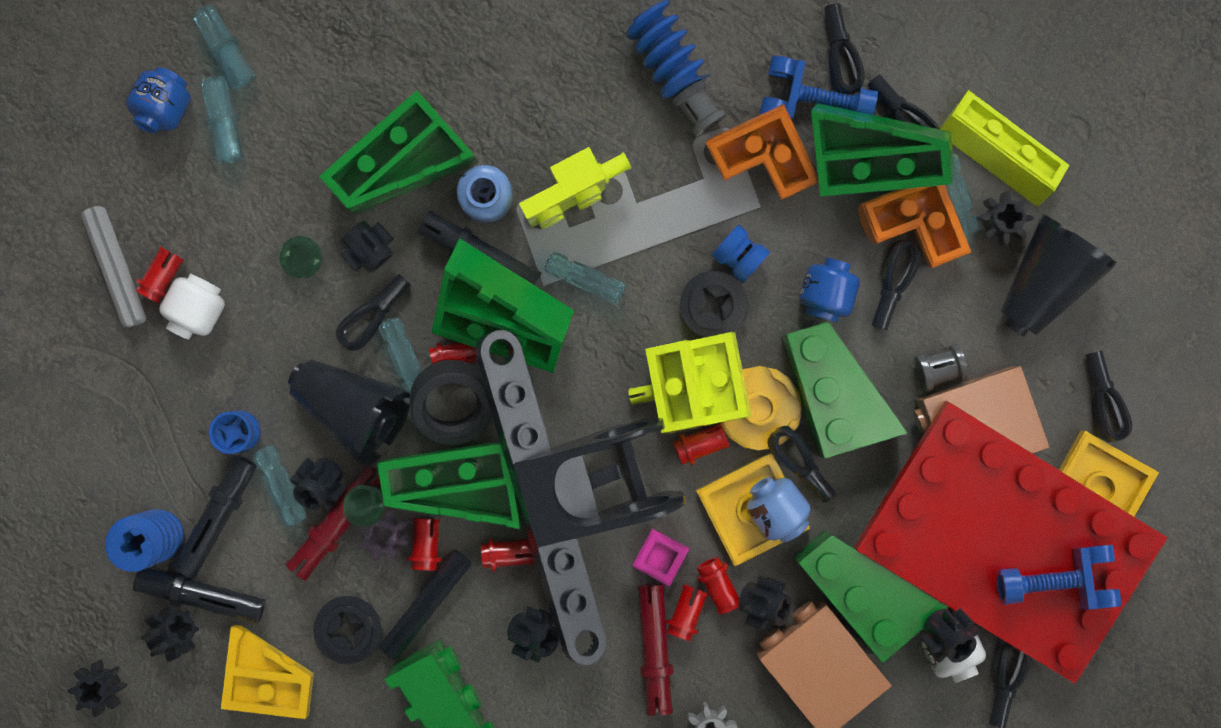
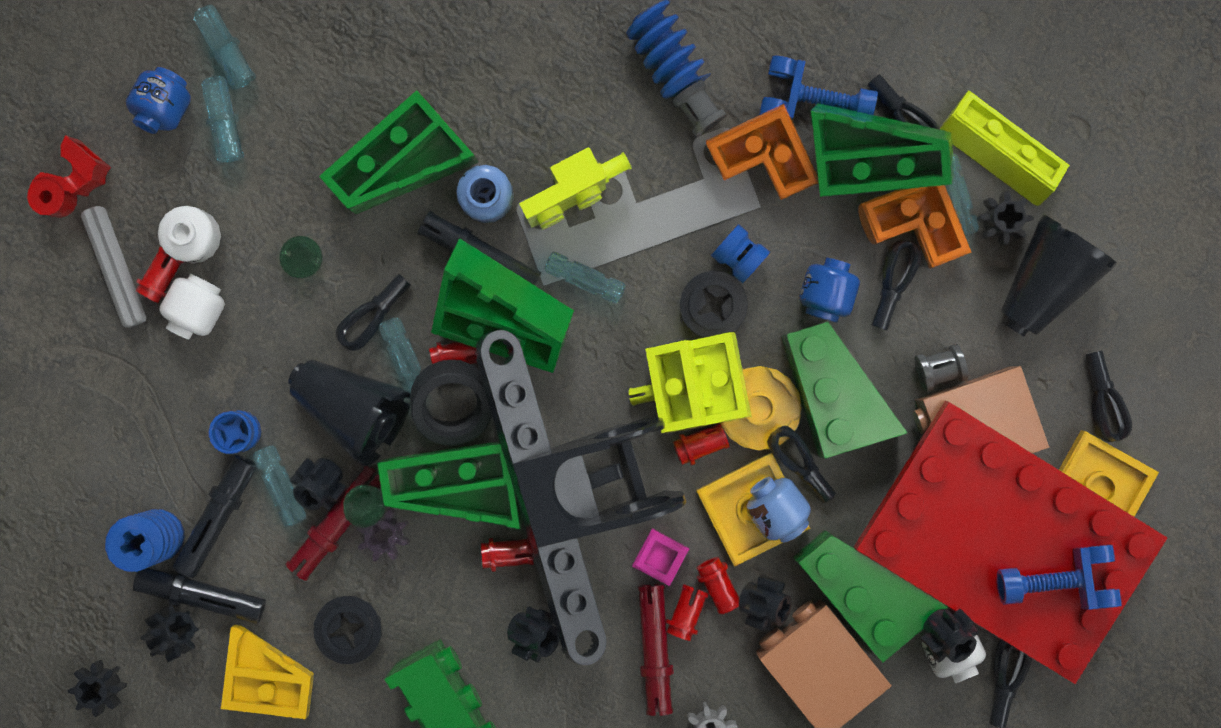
black gear [340,220,394,274] -> none
black axle [379,550,471,660] -> none
red pin [407,518,442,570] -> none
black piece [824,3,865,95] -> none
none -> red leg [27,135,111,218]
none -> white head [158,206,221,264]

